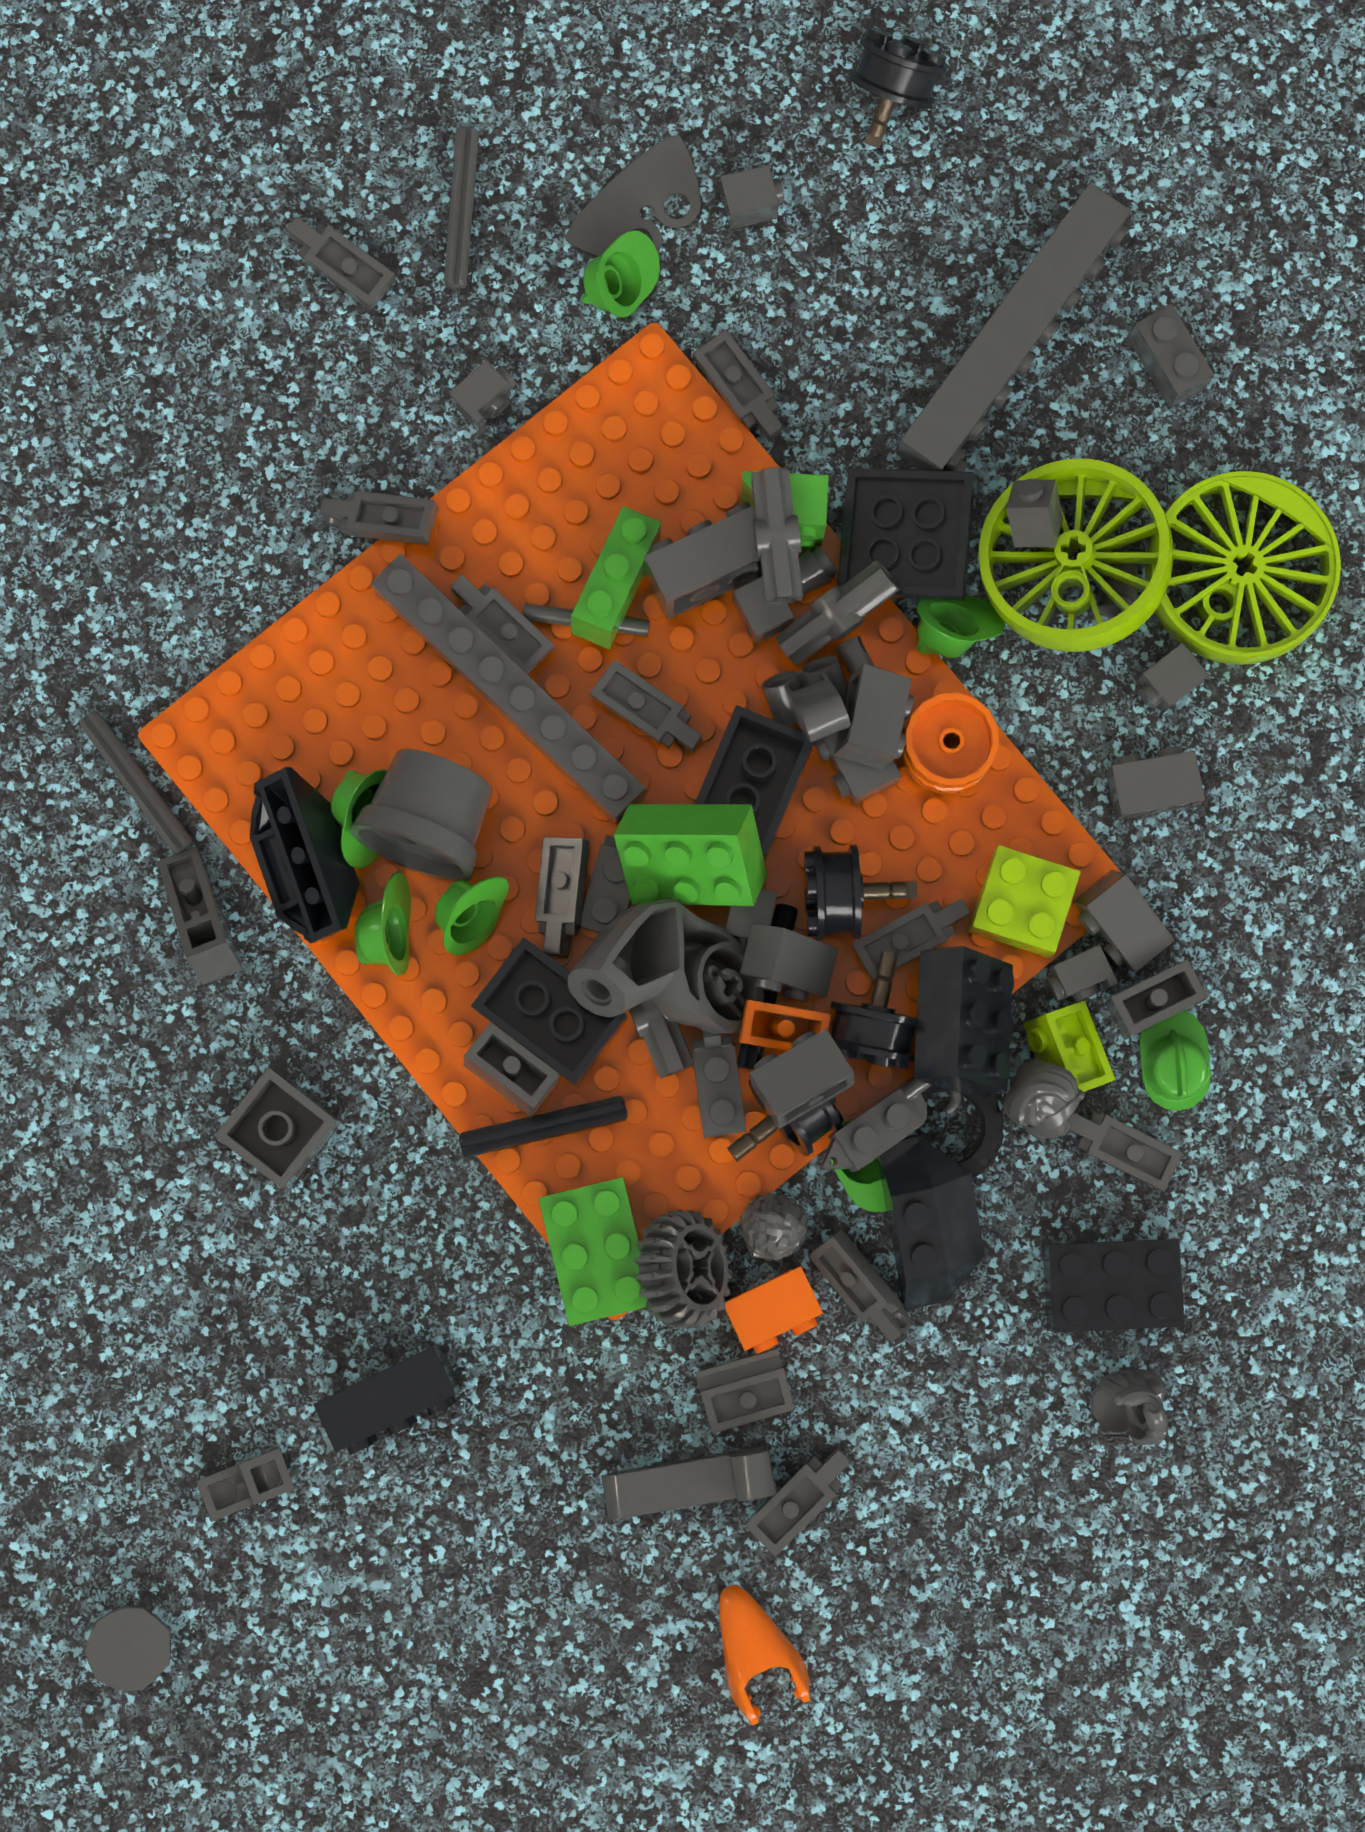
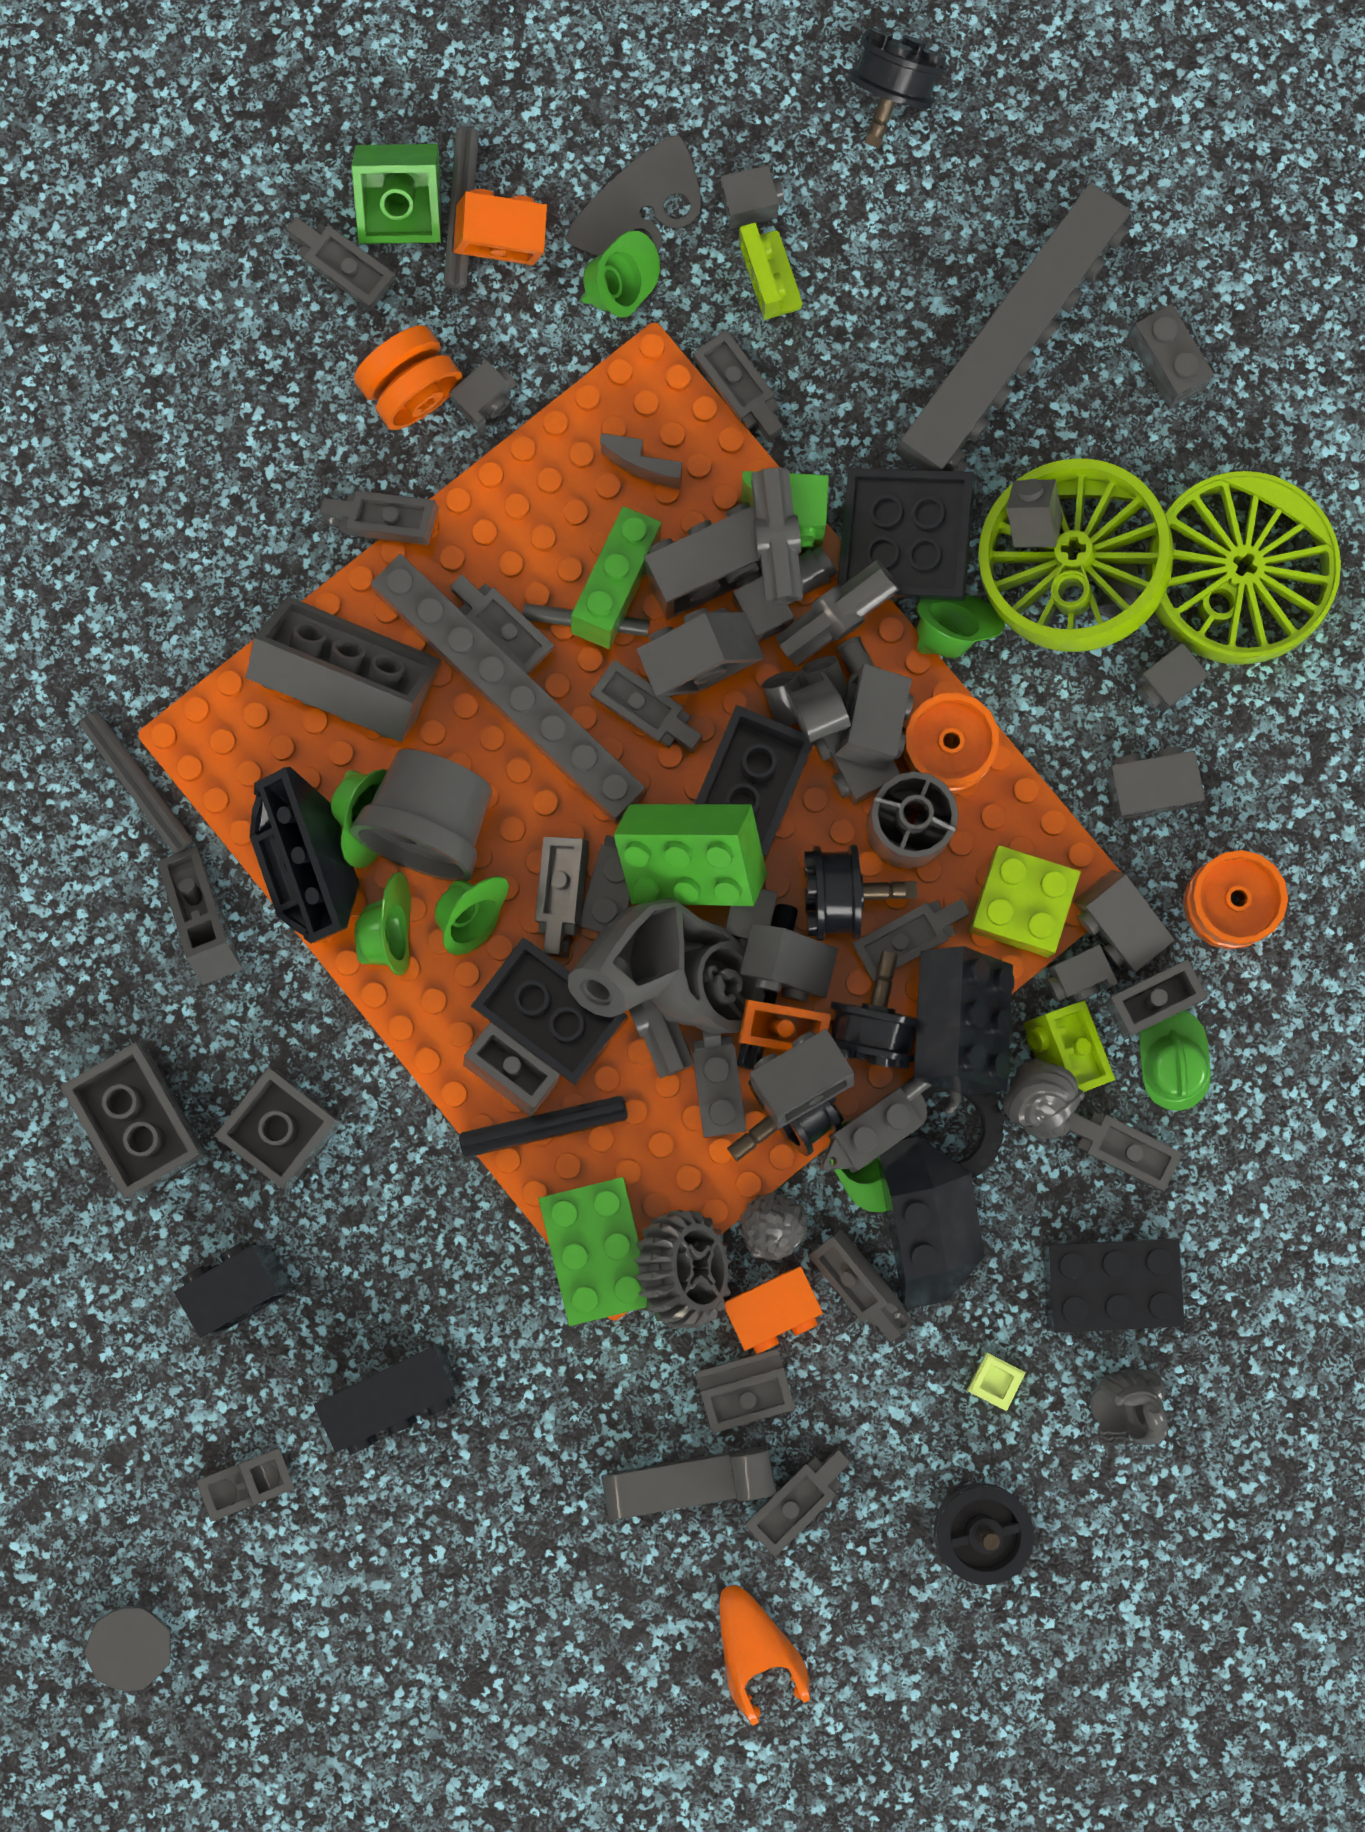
none -> dark grey brick [60,1042,208,1199]
none -> black brick [174,1242,296,1338]
none -> dark grey slope [245,596,441,742]
none -> bright green slope [352,144,441,244]
none -> orange wheel [353,325,463,430]
none -> orange brick [453,189,547,265]
none -> dark grey slope [600,433,682,489]
none -> dark grey brick [636,608,764,697]
none -> lime bracket [739,222,803,321]
none -> dark grey cylinder [866,771,959,869]
none -> black wheel [934,1483,1034,1585]
none -> yellowish green tile [967,1352,1026,1411]
none -> orange wheel [1183,850,1288,950]

